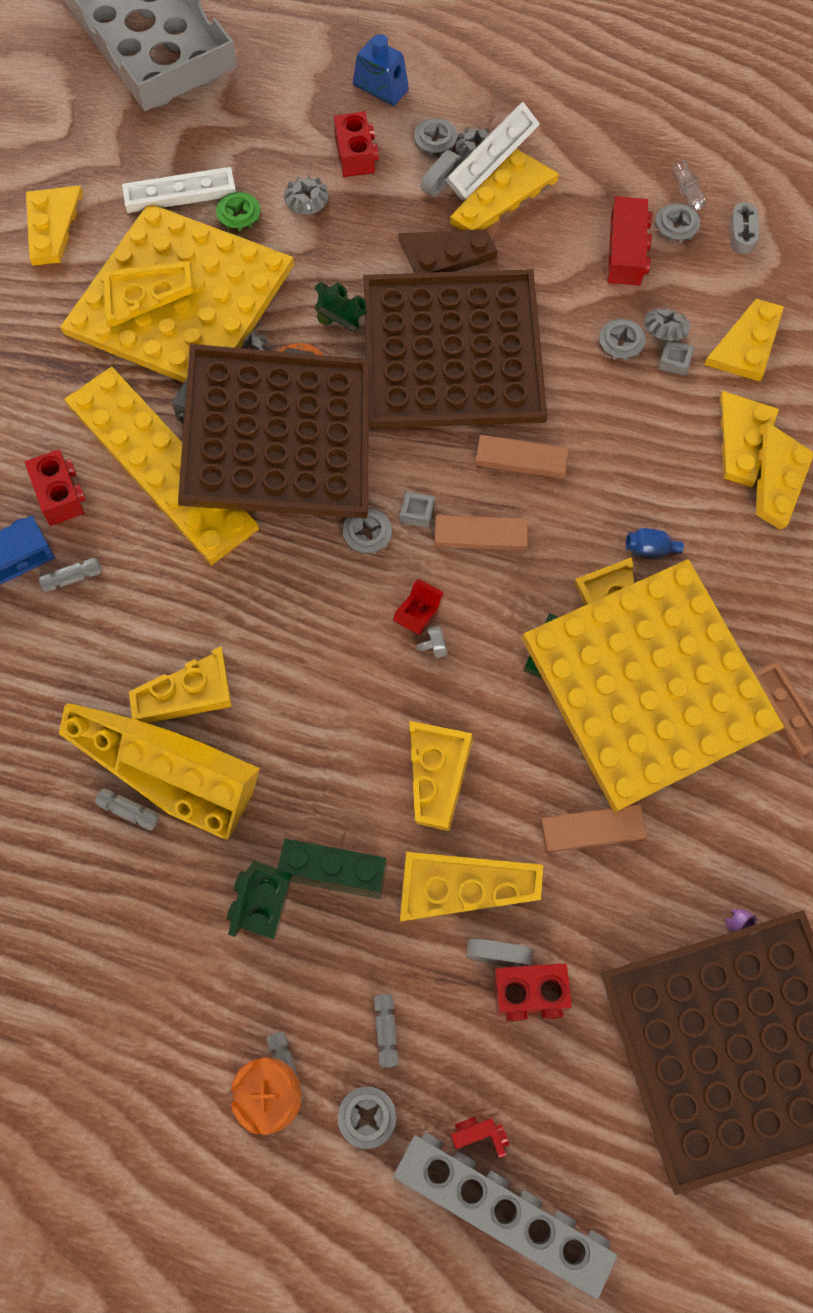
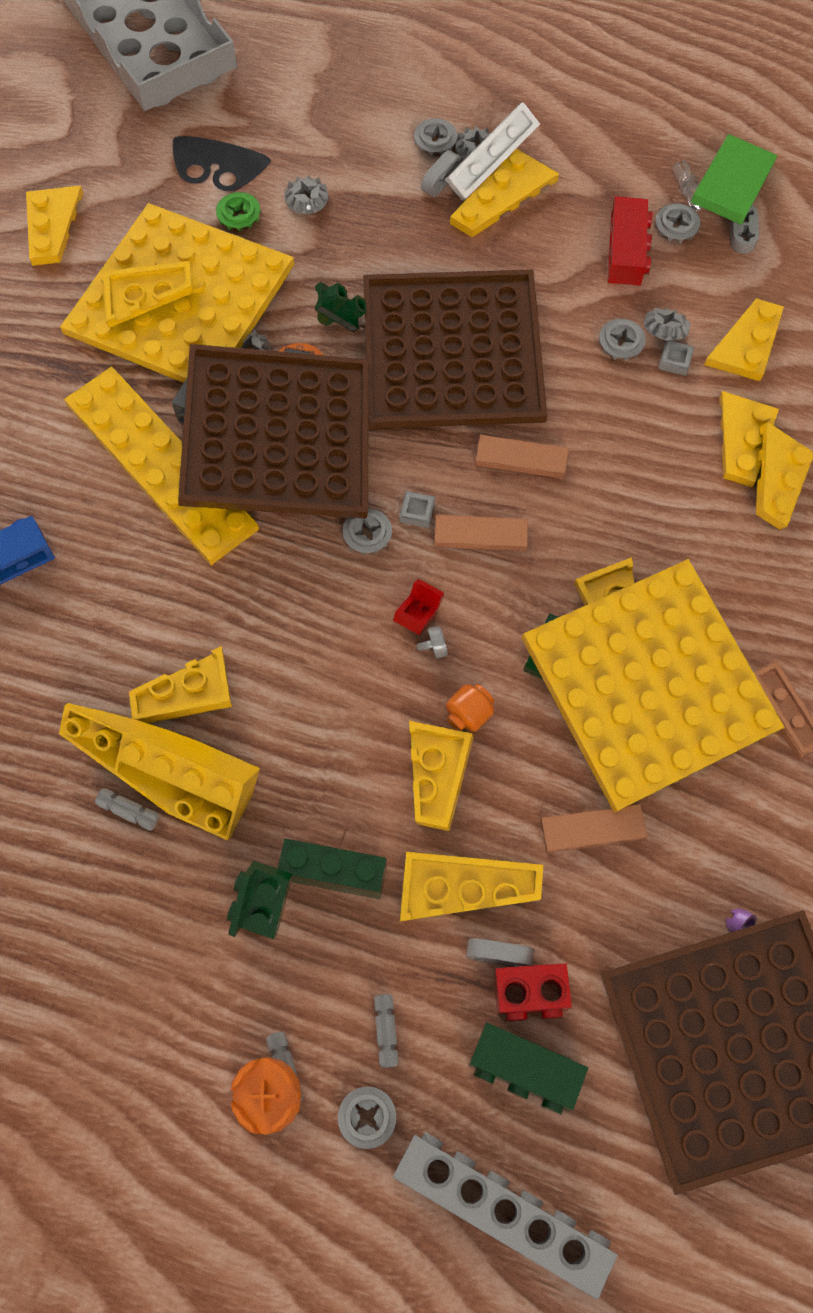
red brick [24,449,86,526] -> none
light grey axle [39,558,102,592] -> none
white plate [122,167,236,213] -> none
red brick [333,111,379,177] -> none
blue torso [353,34,409,106] -> none
reddish brown wing [399,230,498,273] -> none
red bracket [450,1116,509,1158] -> none
blue plant [625,528,684,559] -> none
none -> black piece [173,136,271,191]
none -> orange head [446,684,495,732]
none -> dark green brick [468,1022,589,1115]
none -> bright green tile [691,134,778,225]

